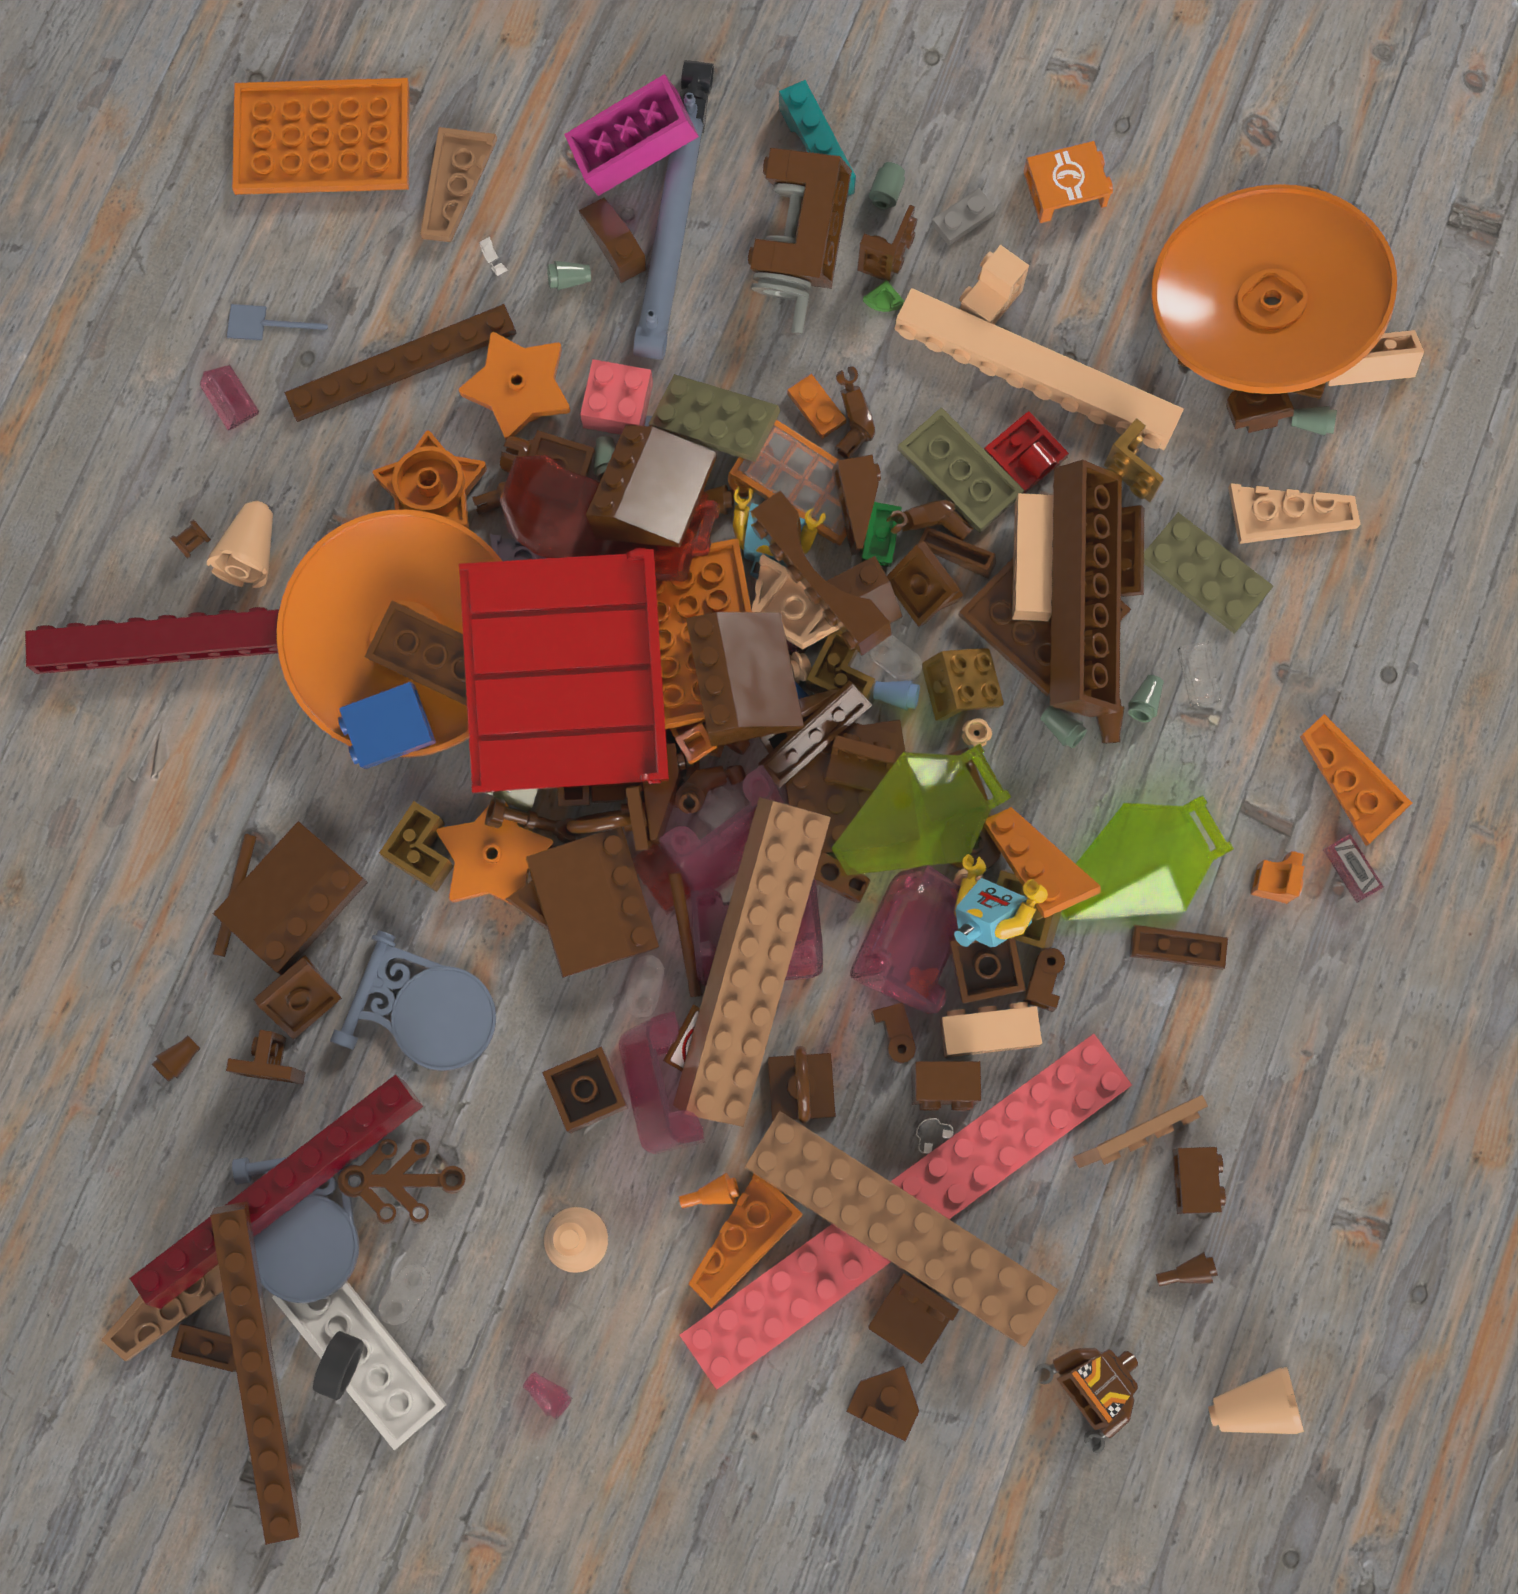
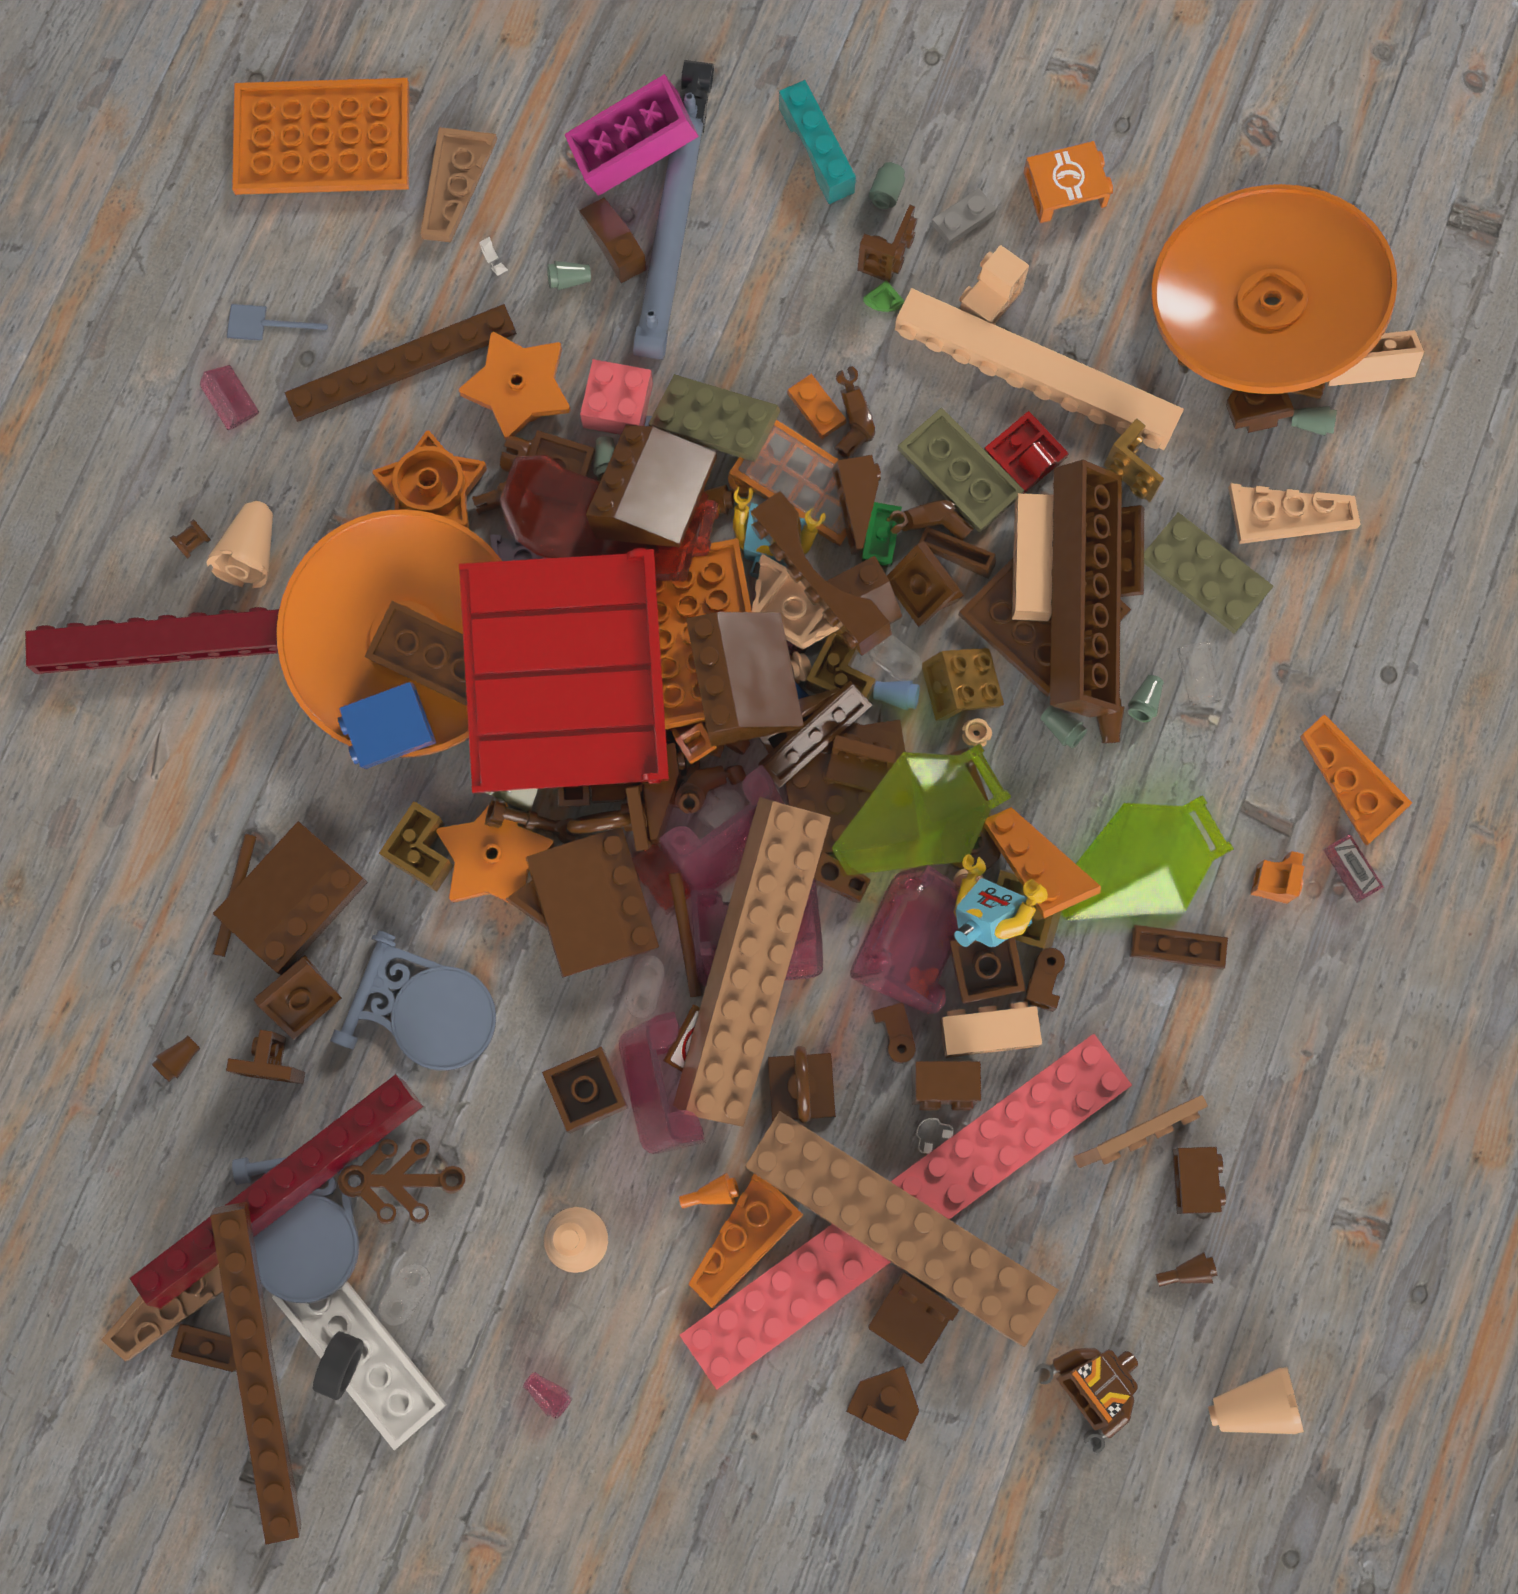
reddish brown piece [748,148,852,334] -> none

